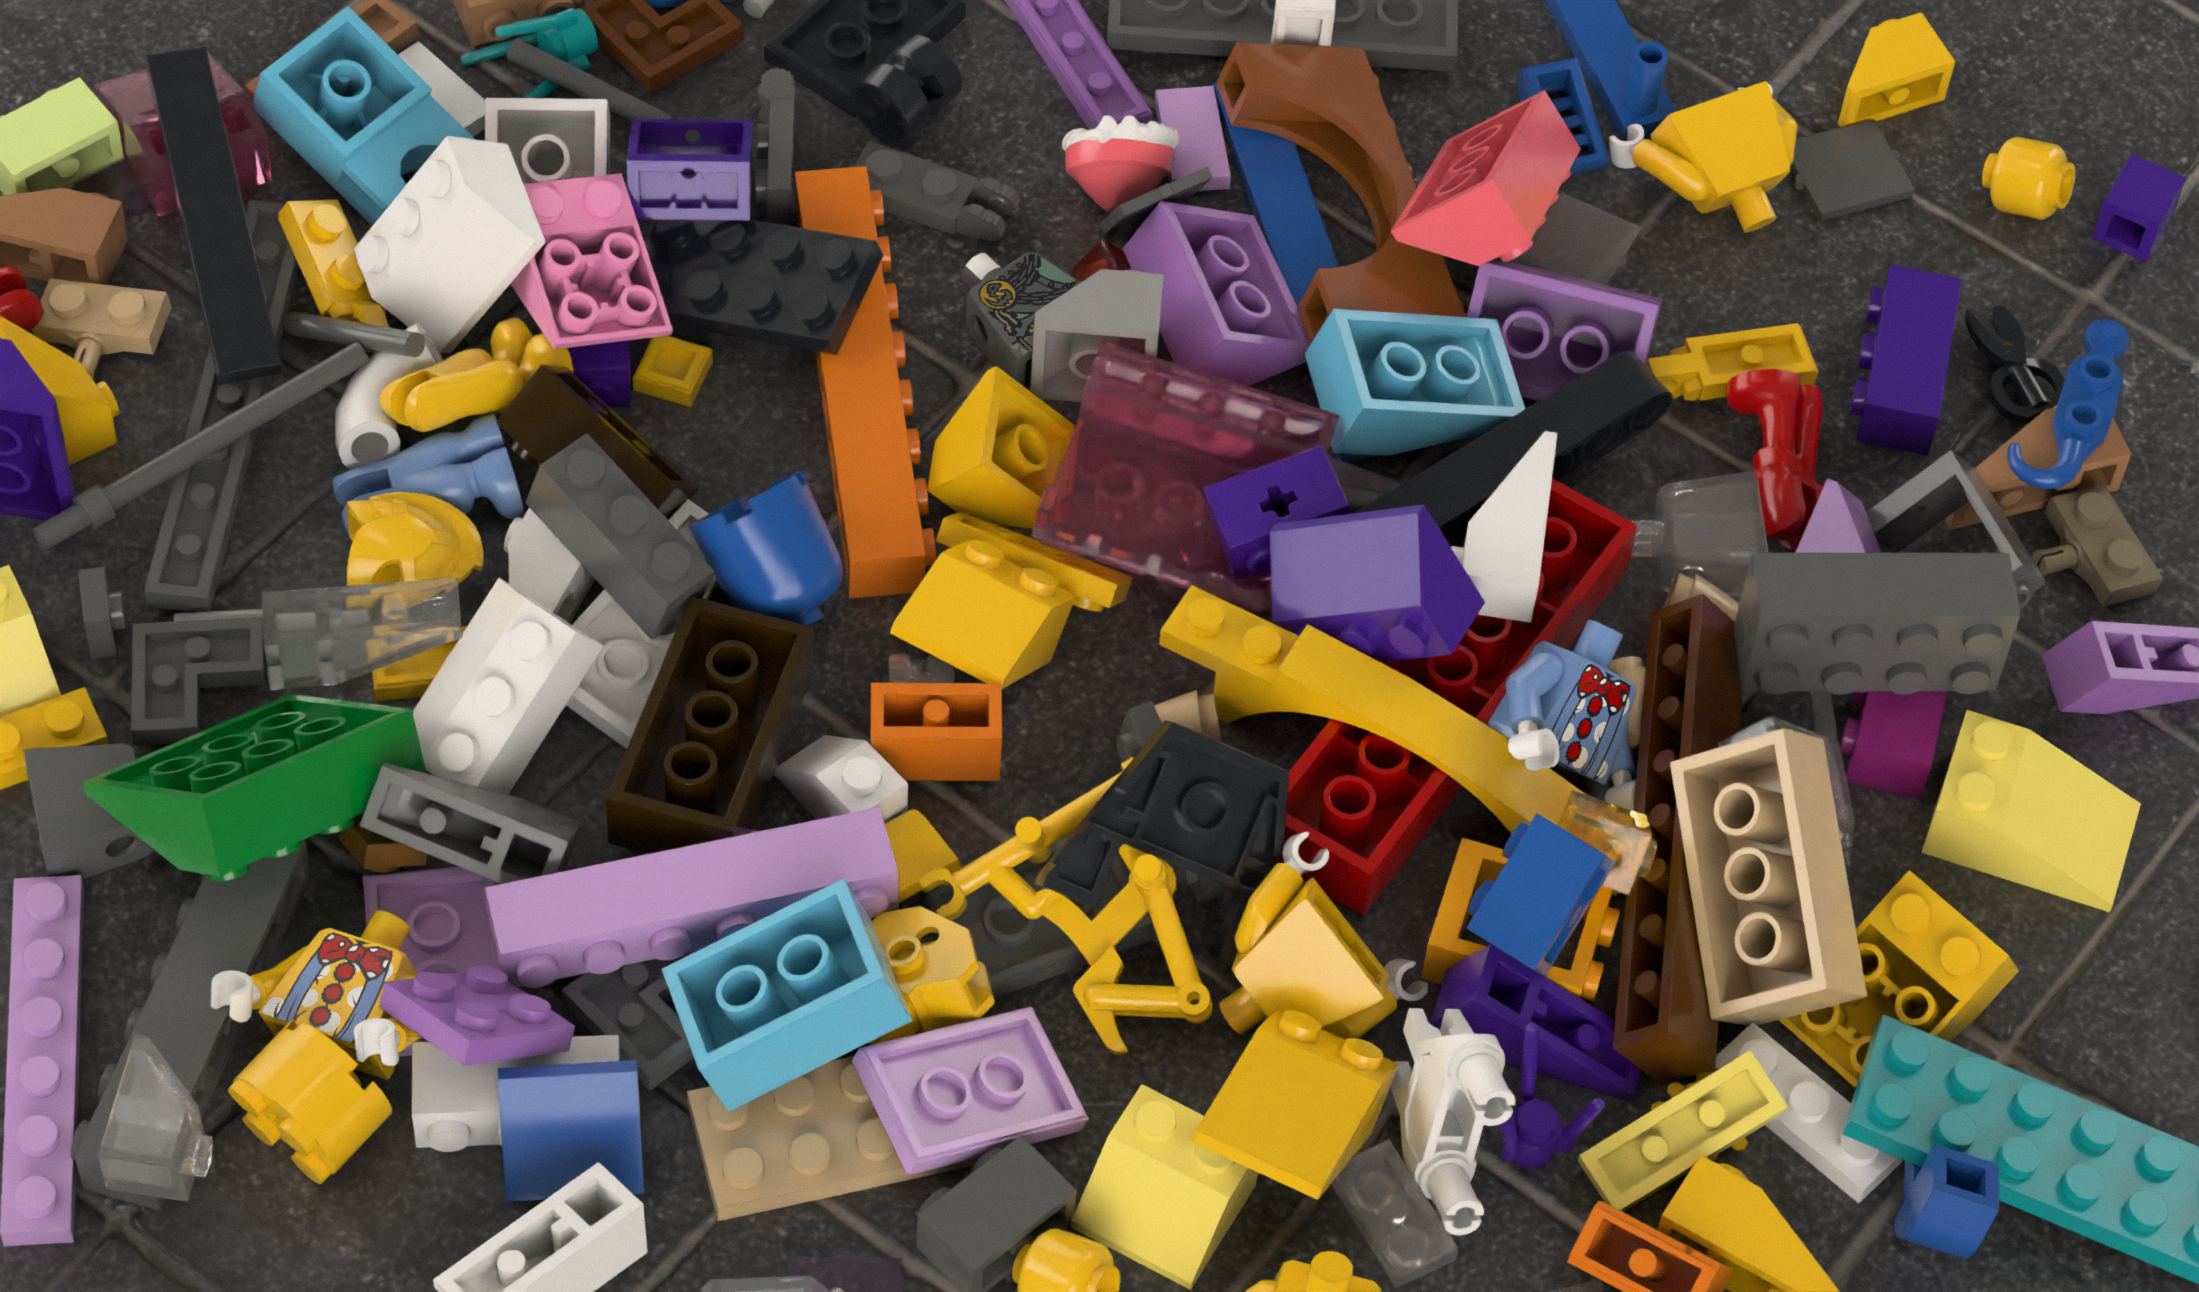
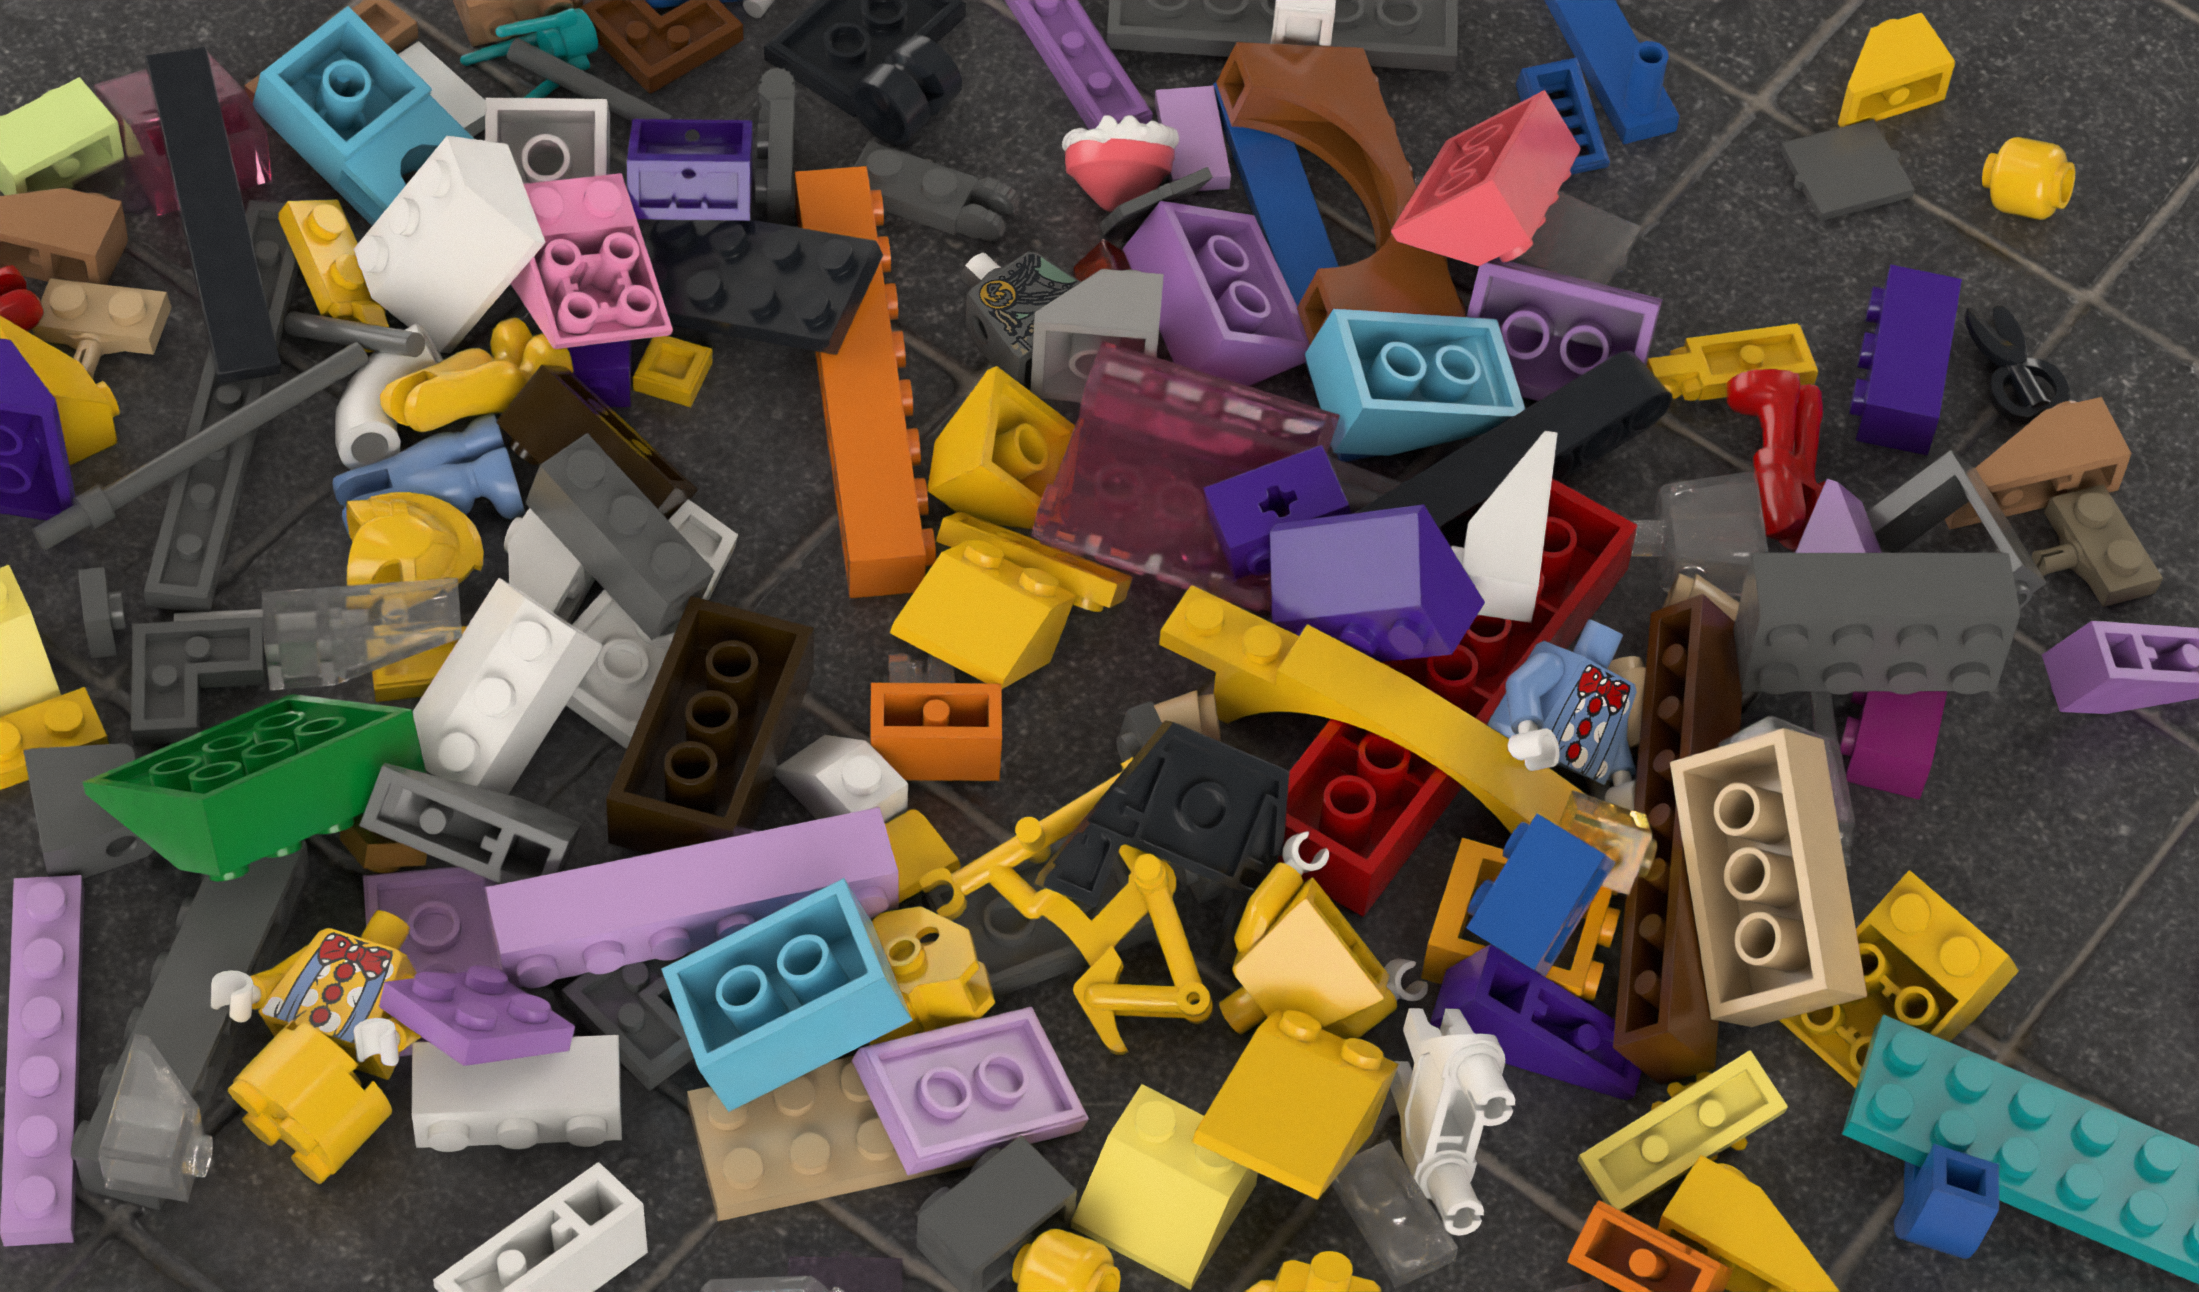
blue tile [498,1060,644,1202] -> none
blue cylinder [689,471,843,626] -> none
dark purple plant [1499,1022,1605,1168] -> none
yellow torso [1609,81,1798,233] -> none
white plate [1707,1022,1902,1203] -> none
light yellow slope [1921,710,2141,912] -> none
blue piece [2007,319,2129,489] -> none
dark purple brick [2092,154,2186,262] -> none

